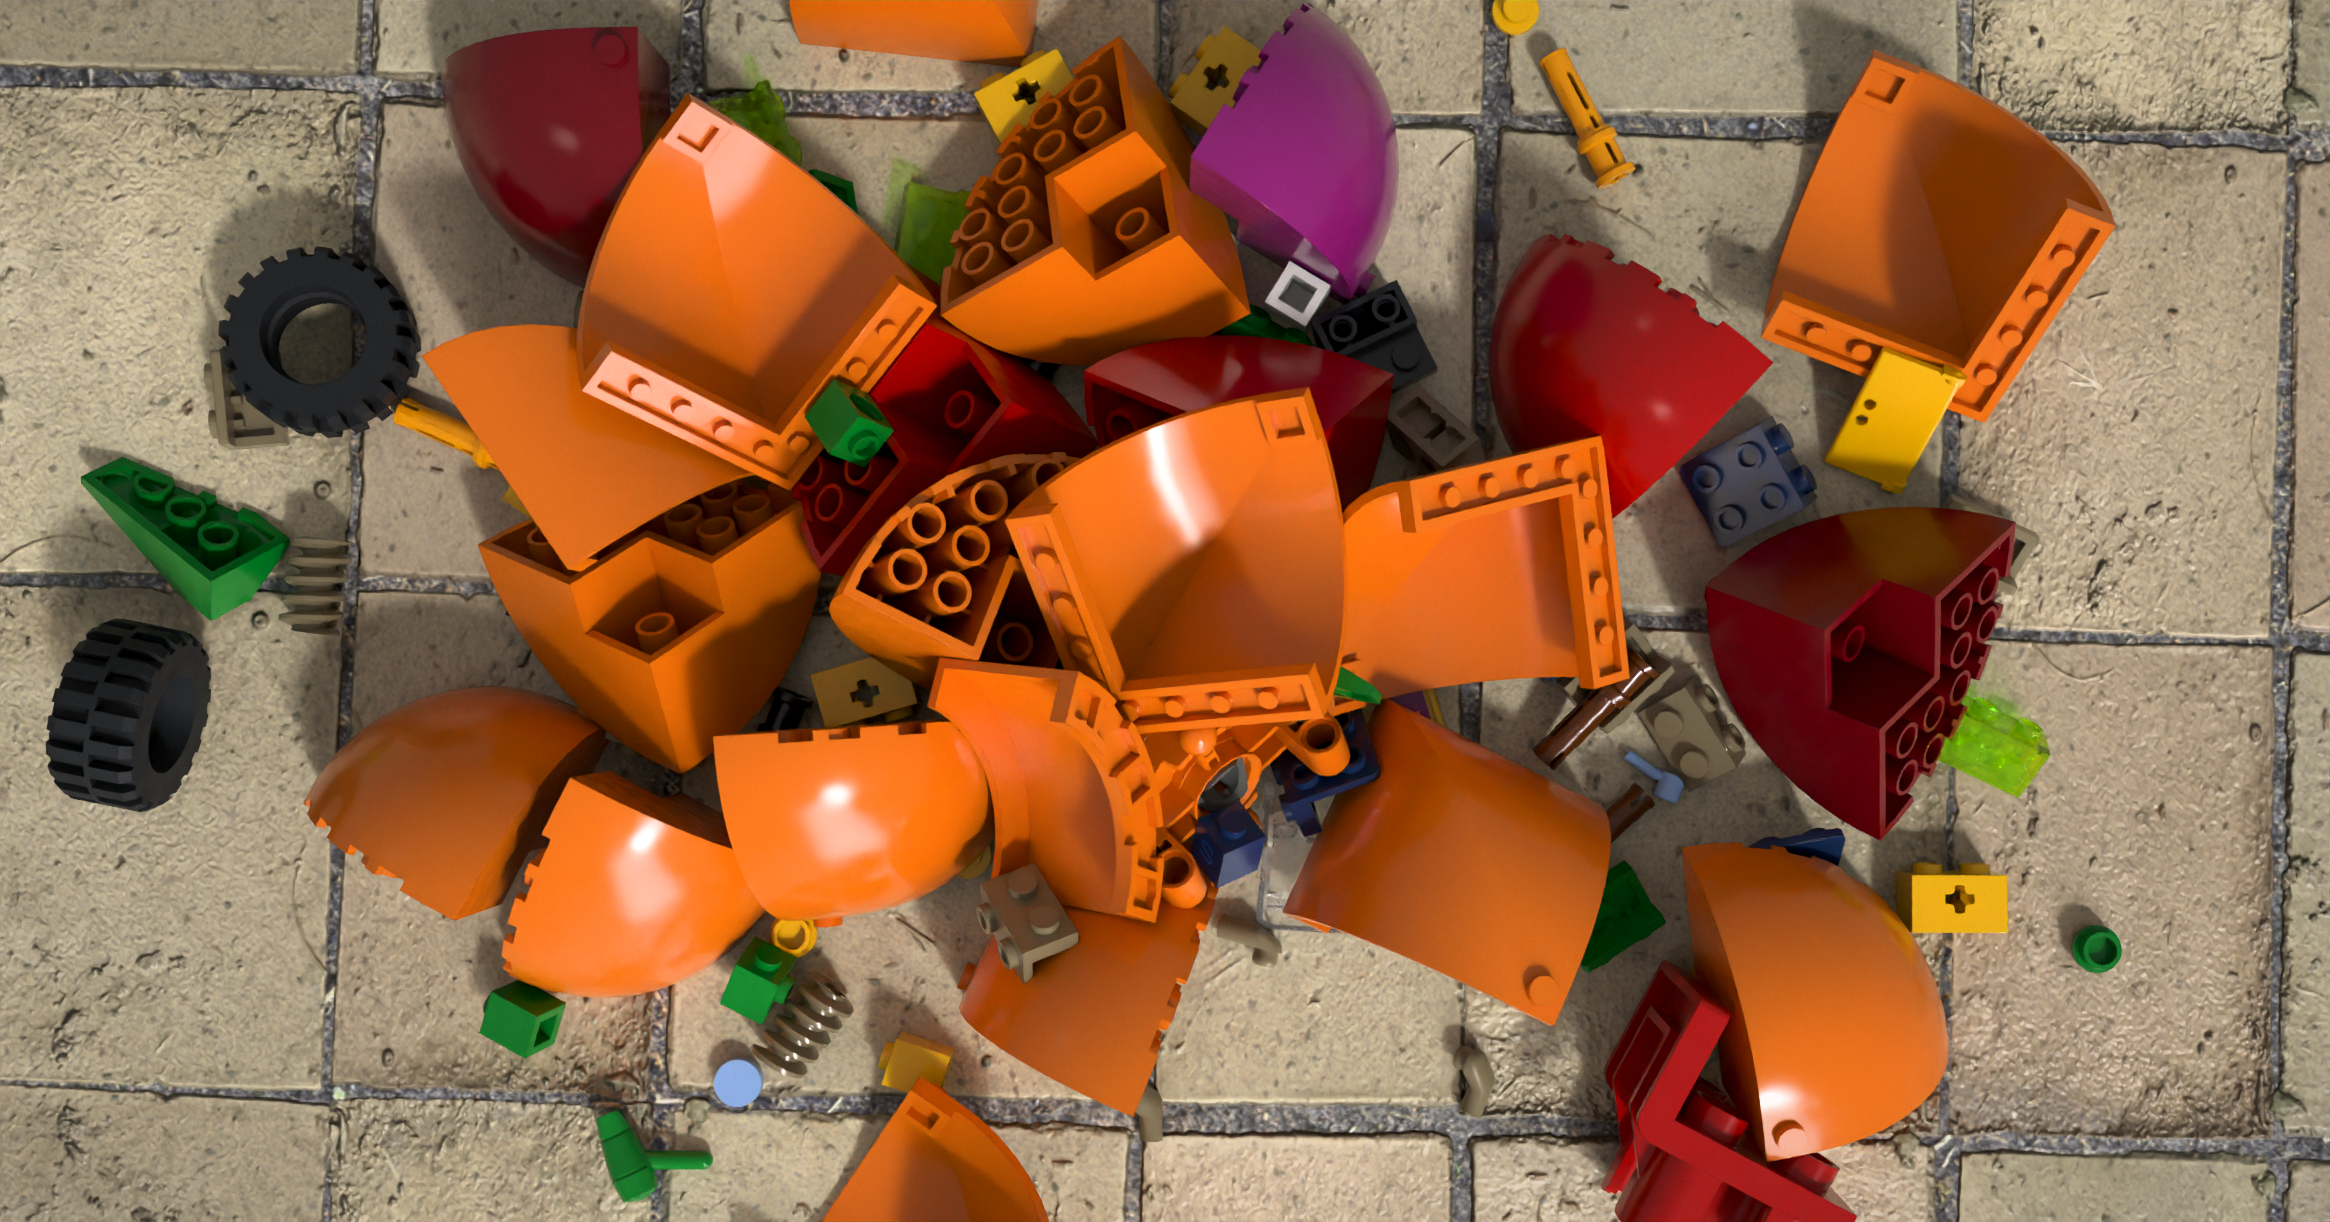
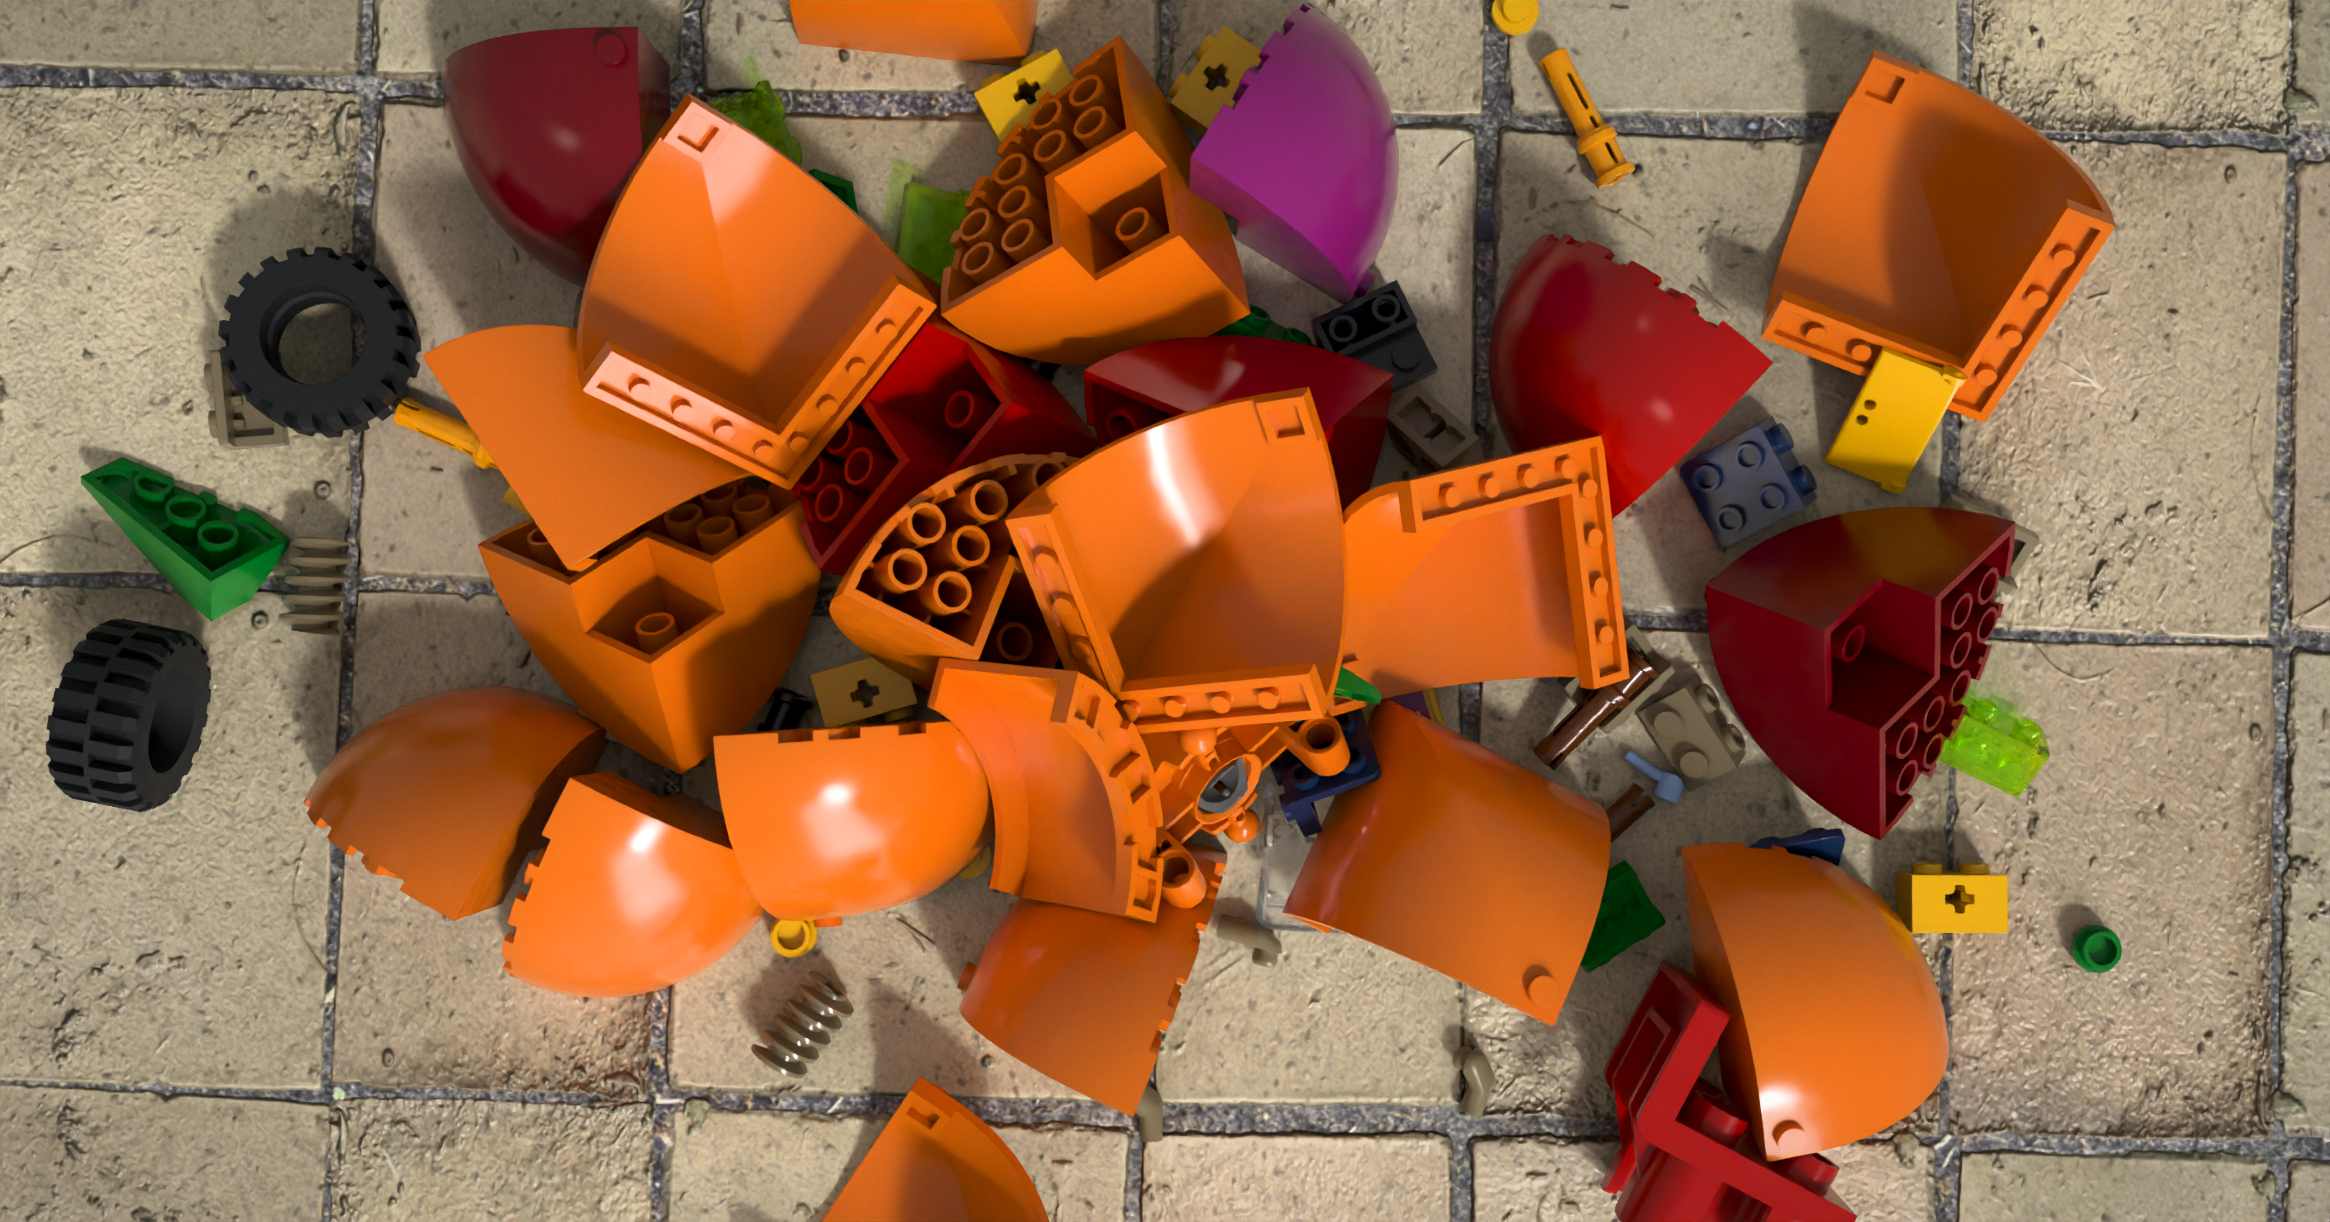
green brick [479,980,566,1058] -> none
green piece [596,1109,713,1202] -> none
light blue tile [714,1057,764,1107] -> none
green brick [720,936,797,1025] -> none
green brick [805,379,895,468] -> none
yellow brick [878,1031,955,1093] -> none
dark tan bracket [976,863,1078,984] -> none
dark blue brick [1191,800,1266,888] -> none
white brick [1265,261,1331,334] -> none

